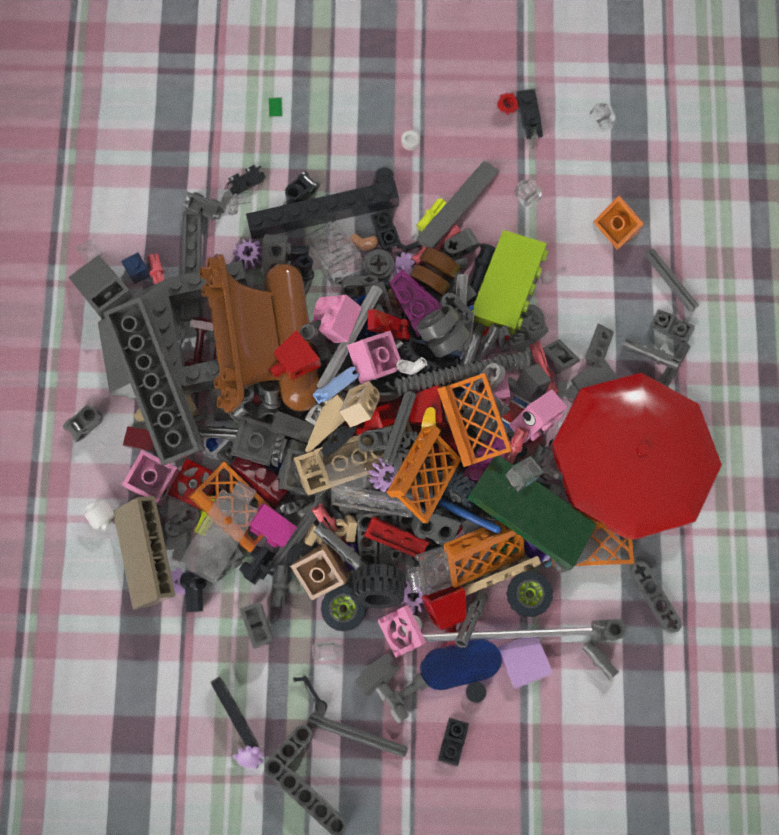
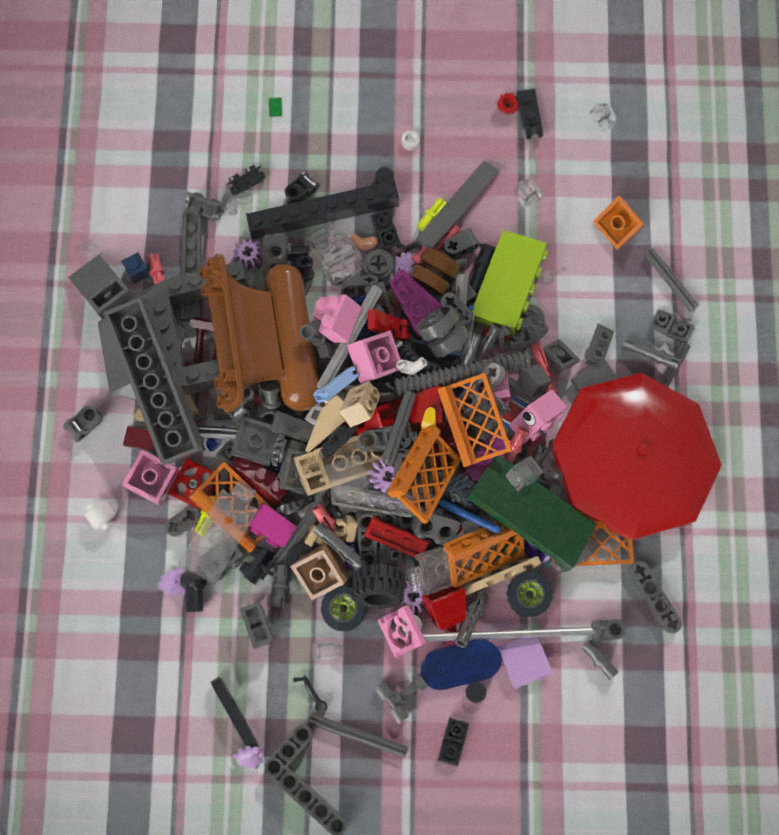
dark tan brick [113,496,176,609] -> none
red torso [269,330,321,380] -> none
dark grey slope [355,653,400,696] -> none

